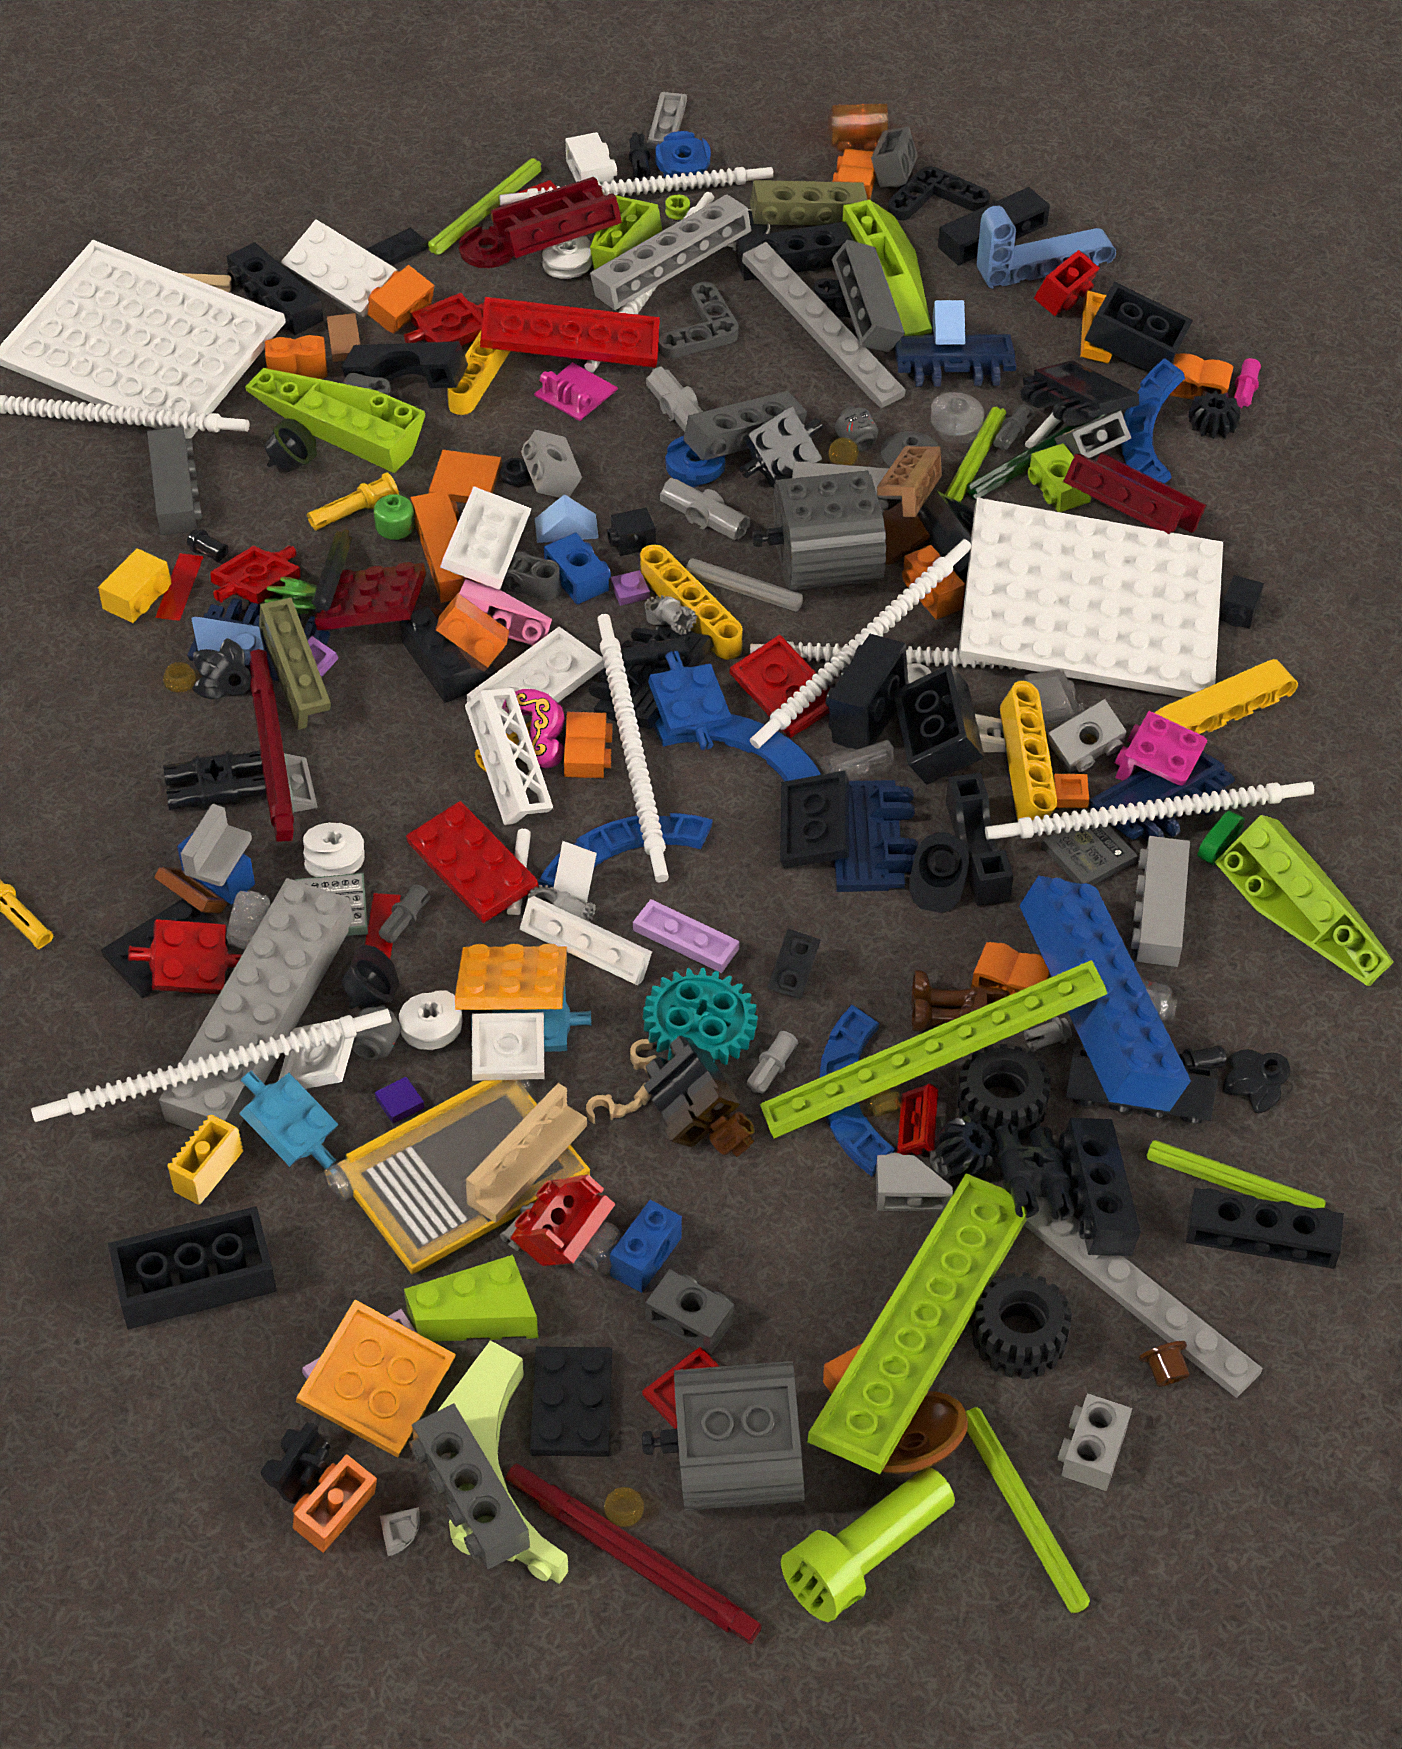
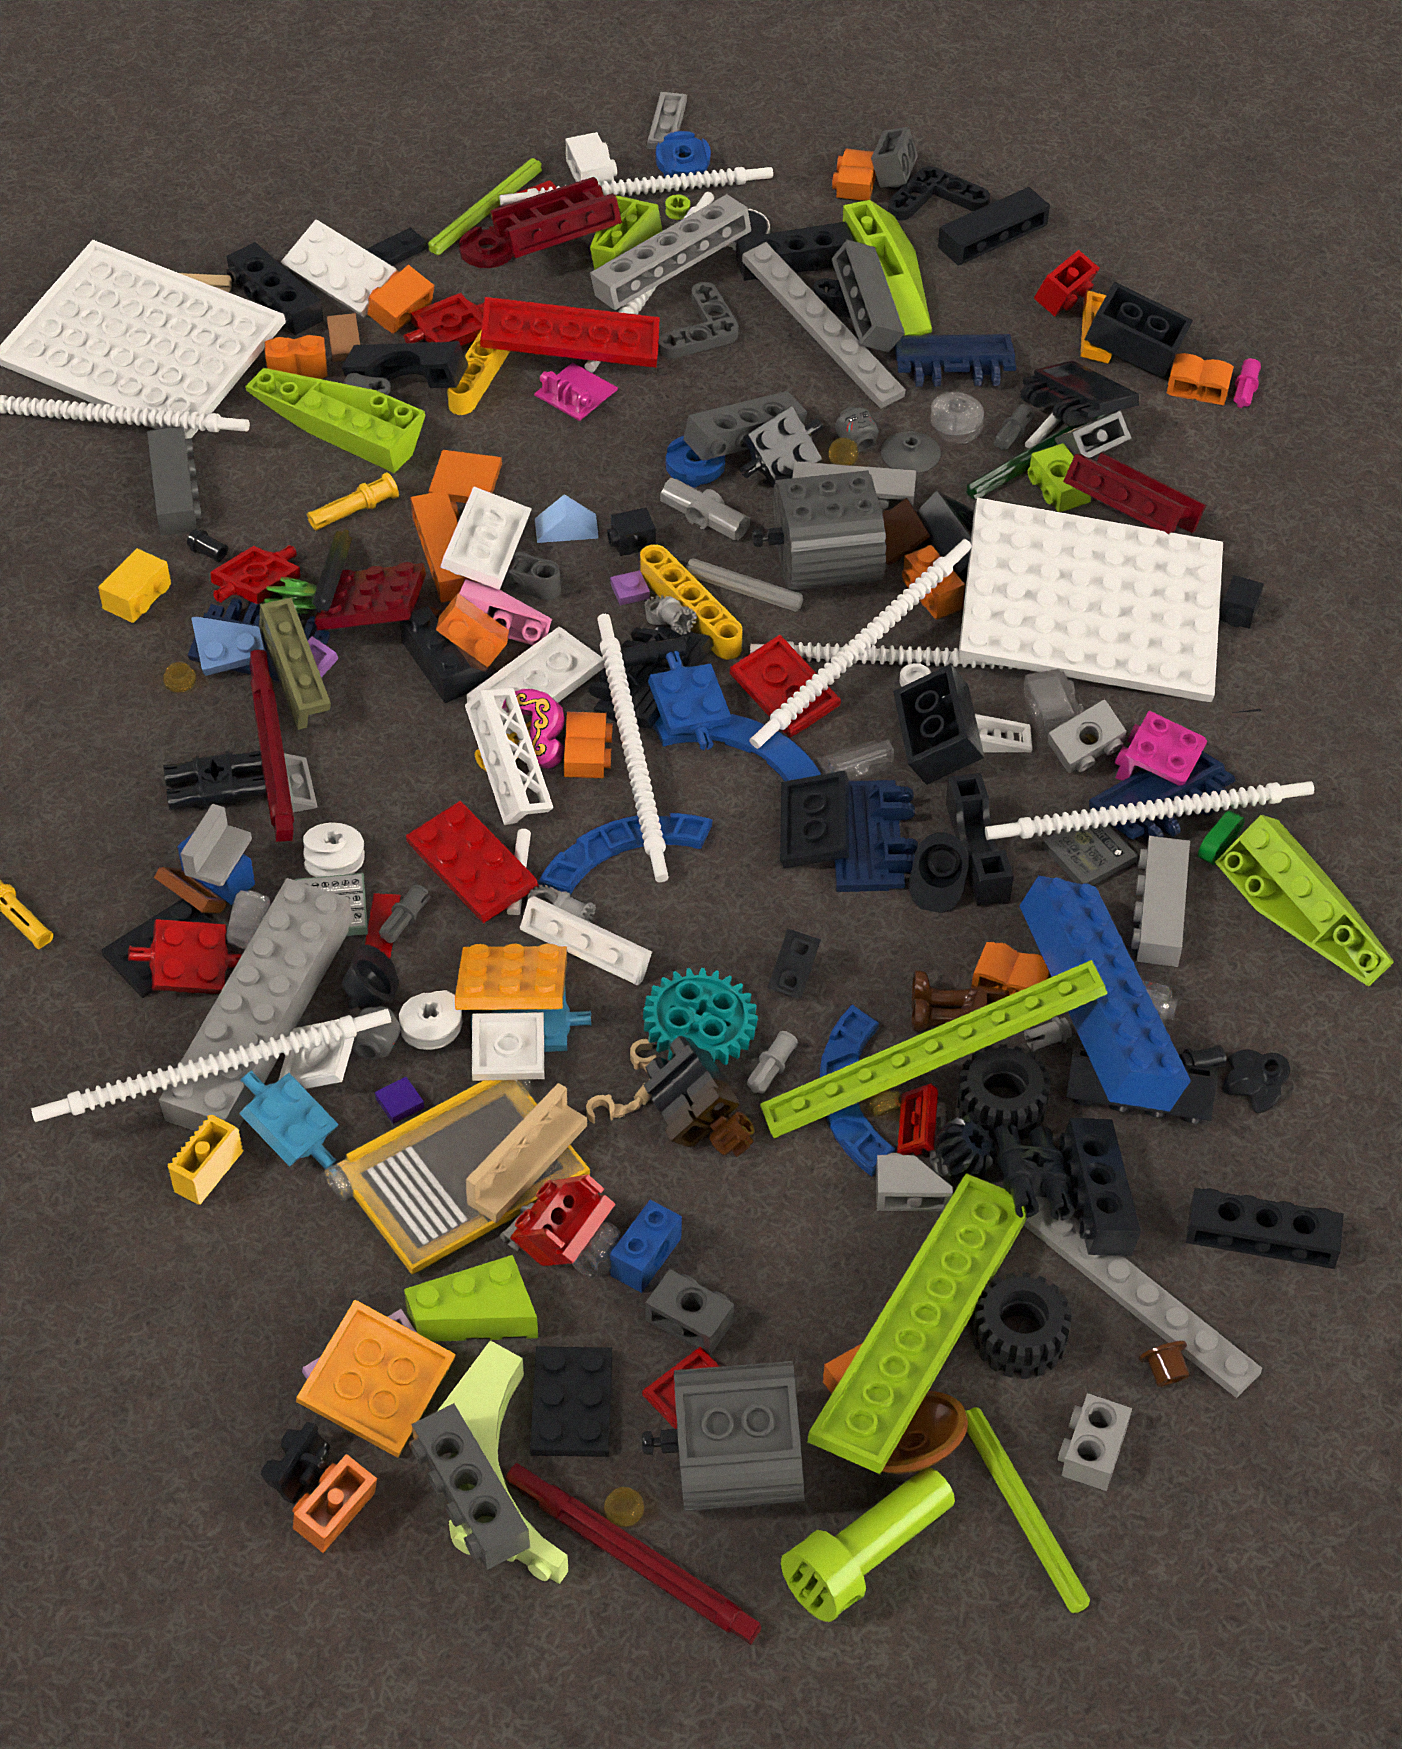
black brick [108,1206,277,1330] -> none
red piece [155,553,204,621] -> none
black plate [192,638,252,699] -> none
black piece [264,418,317,472] -> none
bright green head [374,494,415,540] -> none
light grey tile [380,1507,420,1556] -> none
black plate [500,458,531,486] -> none
light grey brick [521,430,582,498] -> none
white piece [542,236,593,279] -> none
blue brick [544,533,611,605] -> none
white sticker [553,841,597,904] -> none
black axle [628,132,651,179] -> none
lavender plate [633,899,739,973] -> none
light grey piece [646,366,703,432] -> none
olive brick [750,180,867,225] -> none
black brick [826,633,909,754] -> none
clear orange brick [828,104,888,151] -> none
medium nougat fence [877,446,942,517] -> none
light blue slope [932,300,965,345] -> none
lime axle [945,406,1006,503] -> none
medium blue beam [977,206,1116,289] -> none
yellow beam [1000,681,1057,820] -> none
orange plate [1053,774,1089,808] -> none
blue tile [1121,358,1186,484] -> none
lime axle [1147,1140,1325,1208] -> none
yellow beam [1155,659,1298,734] -> none
black gear [1188,390,1241,439] -> none

